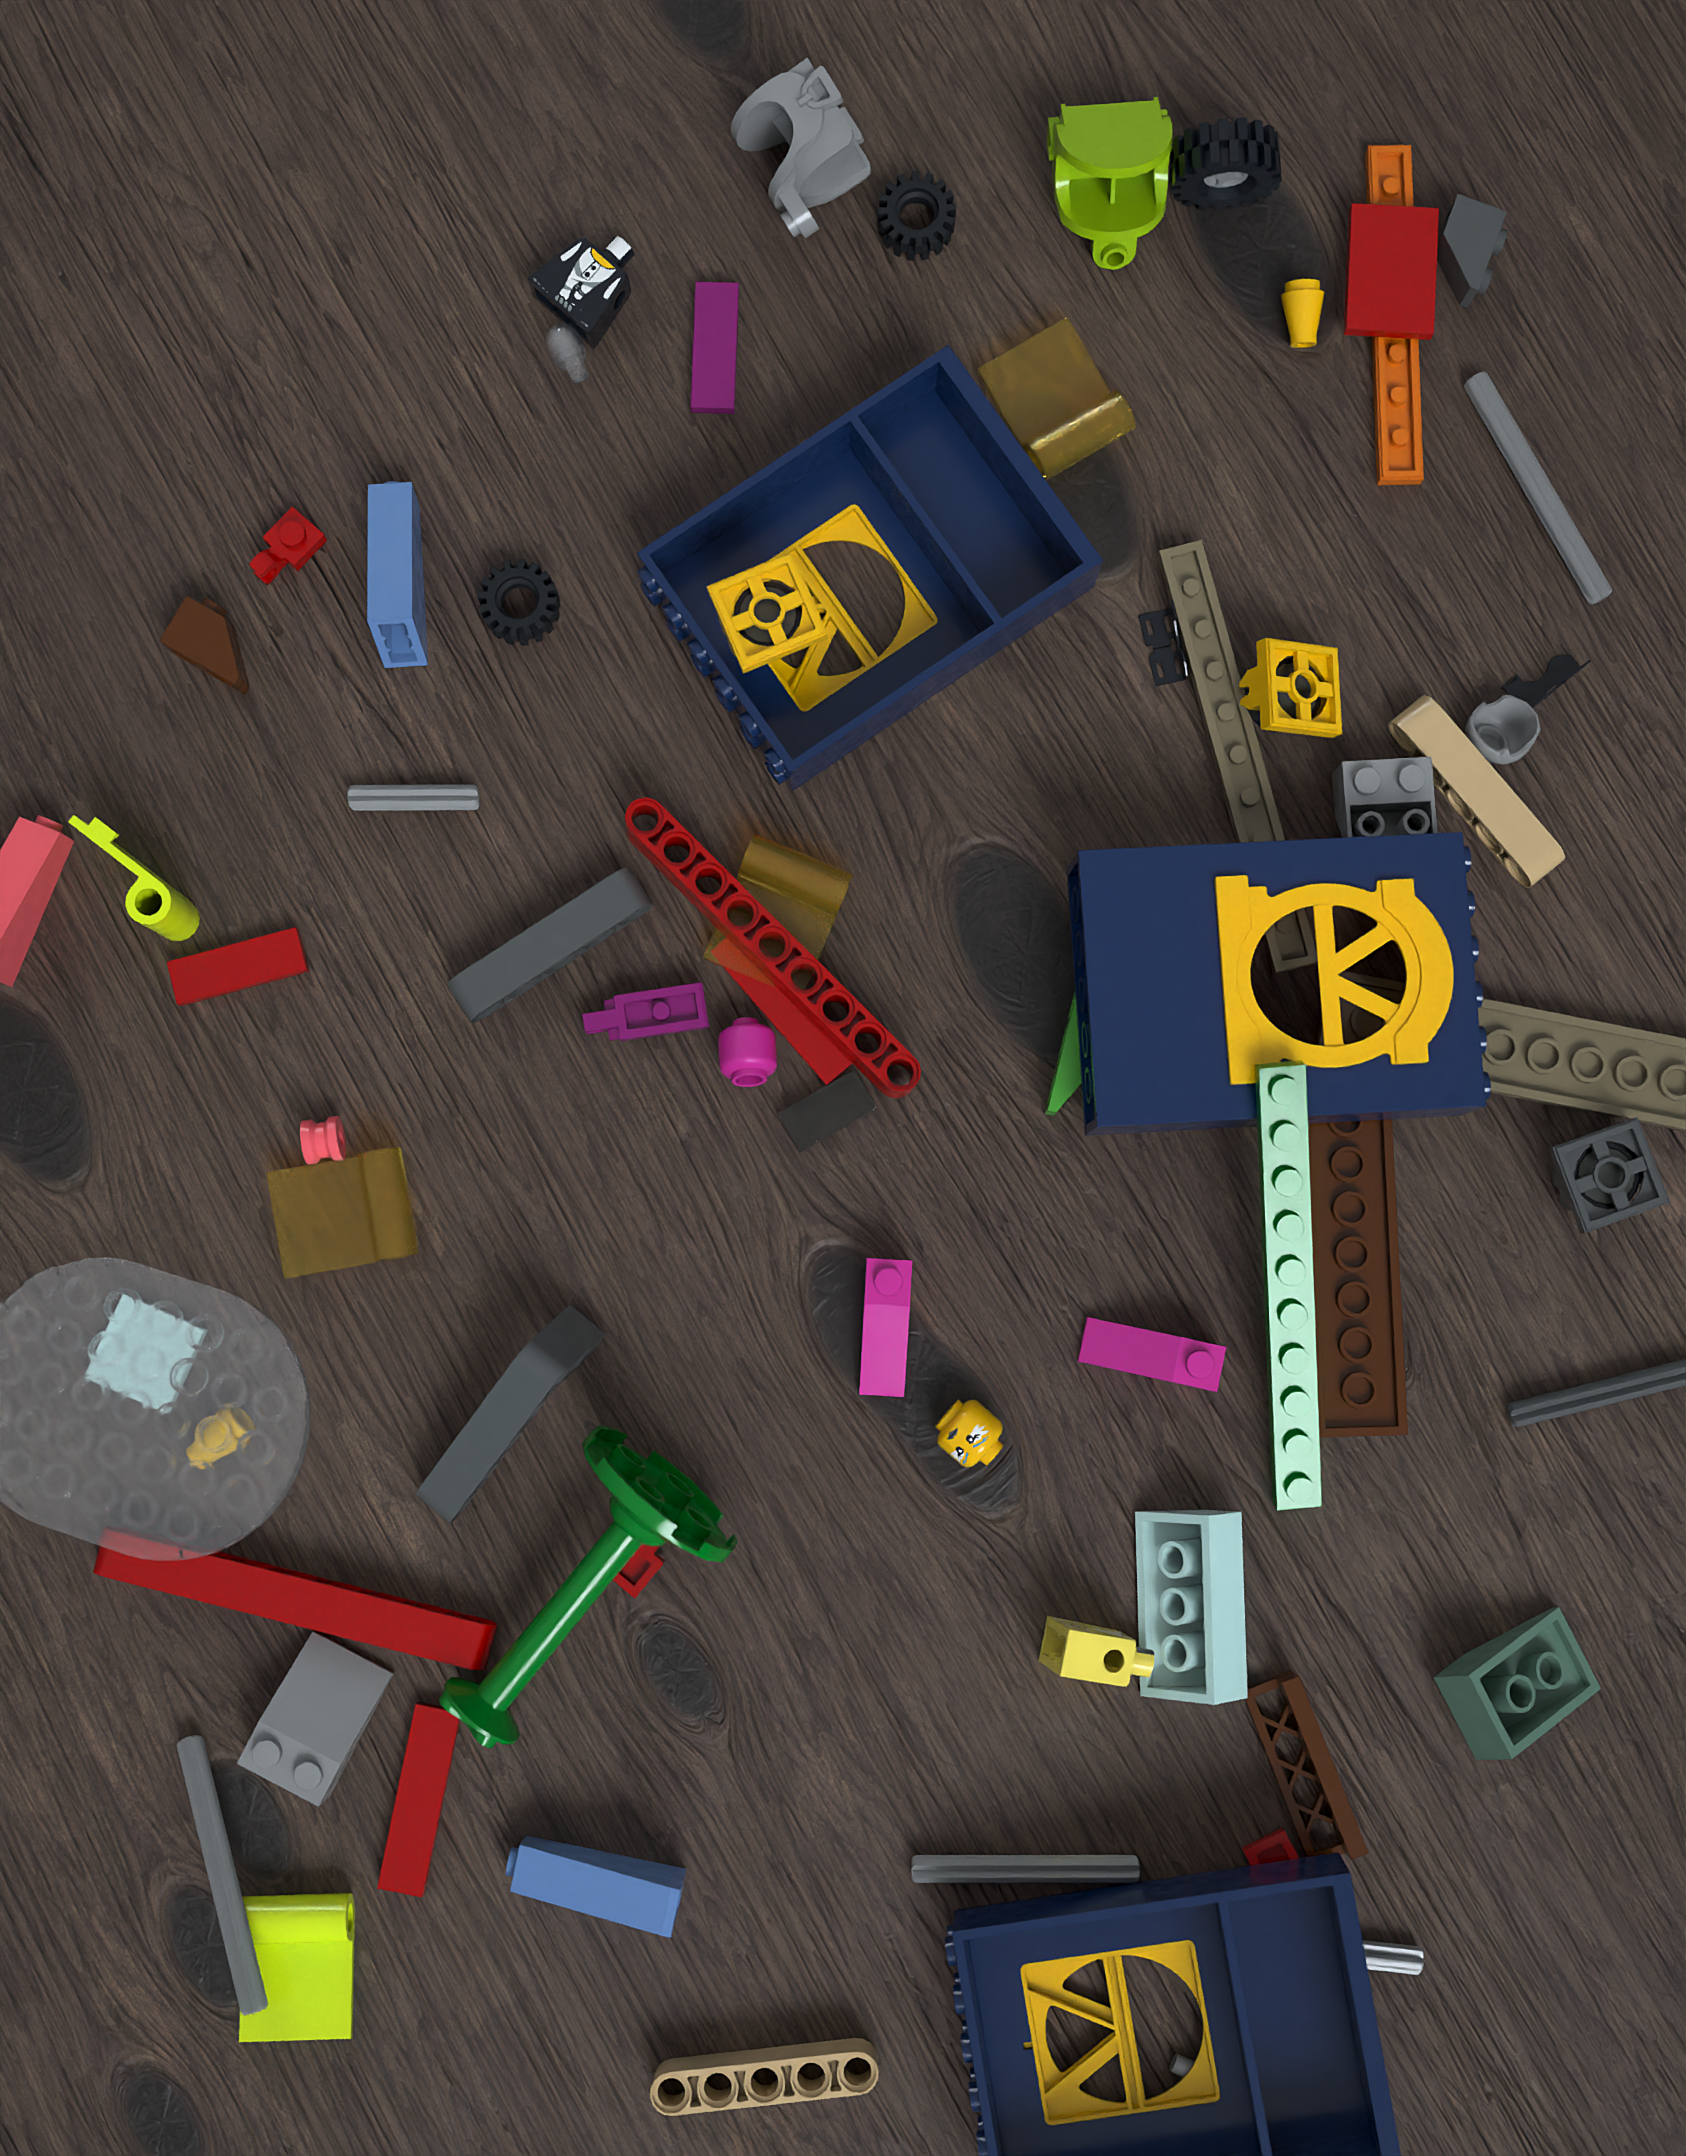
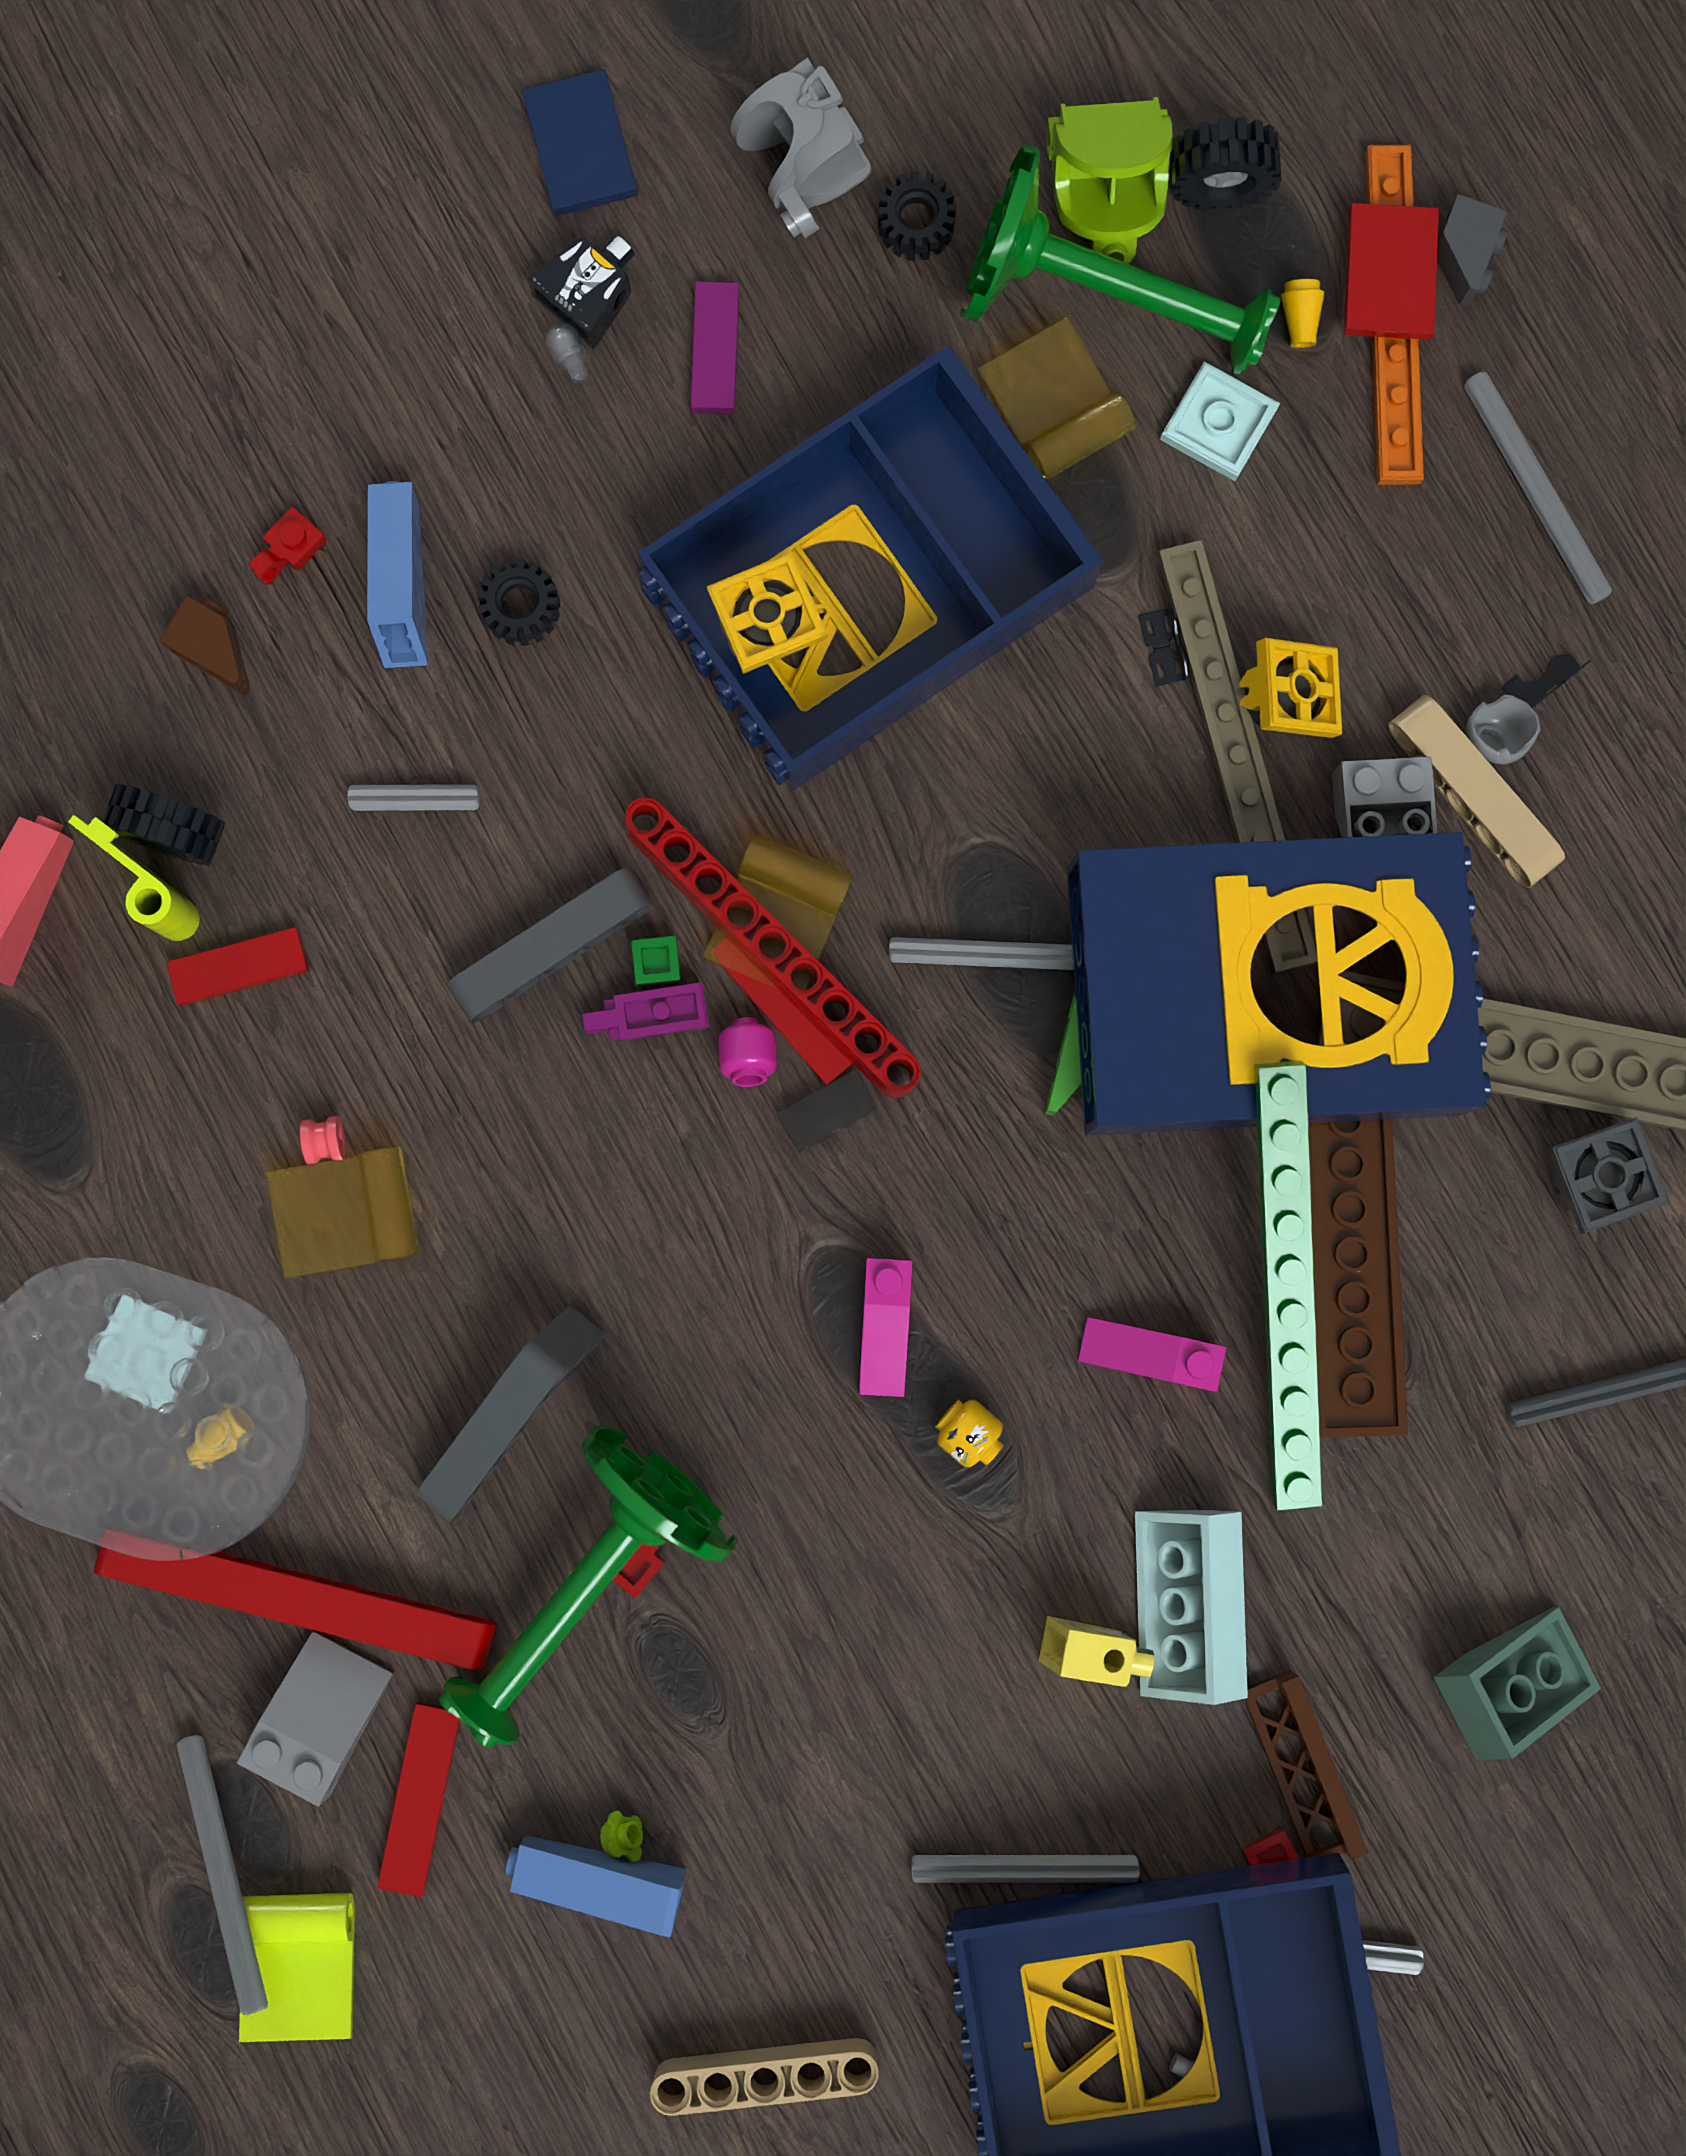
none -> black wheel [102,783,225,866]
none -> dark blue tile [522,69,638,216]
none -> lime plate [600,1811,643,1862]
none -> green plate [631,936,681,987]
none -> light grey axle [889,937,1073,970]
none -> green piece [960,143,1280,374]
none -> light aqua tile [1160,361,1280,481]

